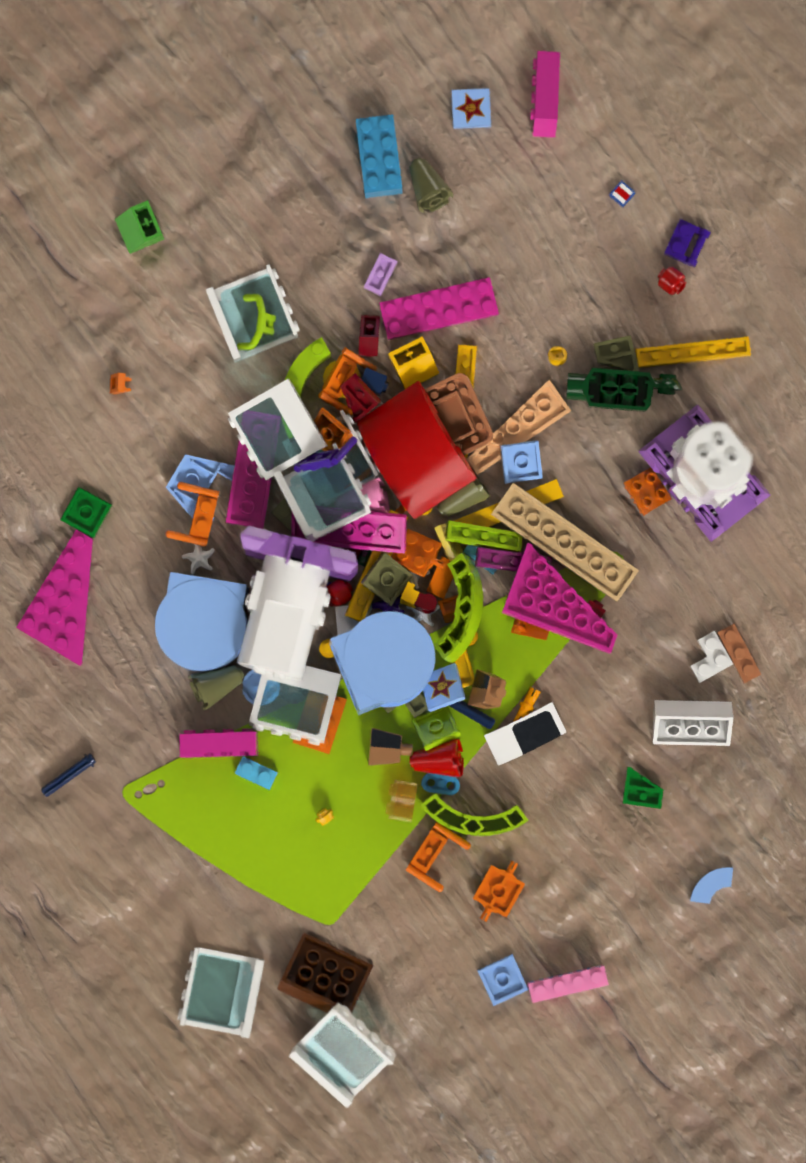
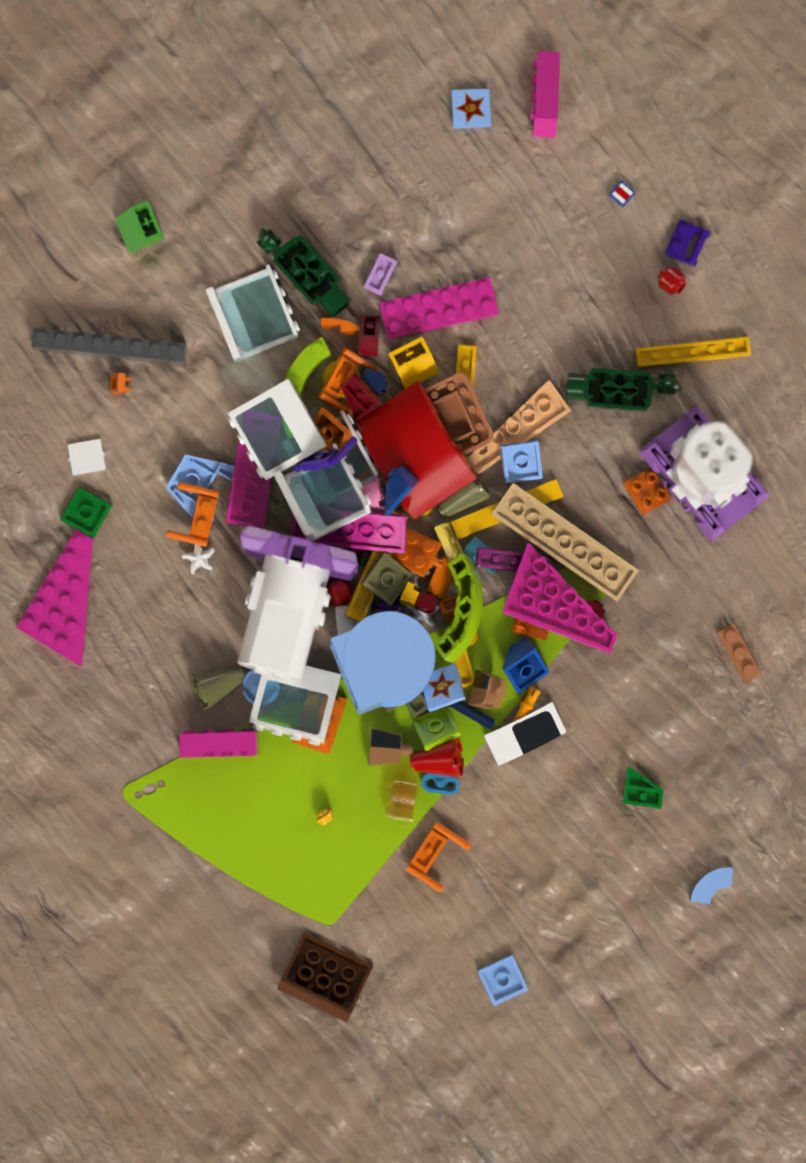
dark blue axle [41,753,96,797] -> none
light blue brick [155,572,249,672] -> none
clear light blue panel [177,947,265,1038] -> none
medium azure plate [235,756,278,790] -> none
lime piece [237,294,276,350] -> none
panel [289,1003,396,1108] -> none
yellow plate [319,639,334,658] -> none
dark azure brick [355,114,403,198] -> none
olive cone [409,158,453,213] -> none
lime brick [420,793,529,836] -> none
lime plate [445,520,522,553] -> none
orange plate [472,860,525,922] -> none
bright pink brick [527,965,609,1003] -> none
yellow tile [548,346,567,366] -> none
olive wing [593,335,639,372] -> none
white slope [653,700,733,746] -> none
white plate [690,631,733,683] -> none
none -> dark grey brick [31,328,187,366]
none -> white piece [68,439,106,476]
none -> dark green brick [257,227,352,318]
none -> orange slope [321,318,360,335]
none -> blue slope [385,466,419,516]
none -> blue slope [502,636,550,694]

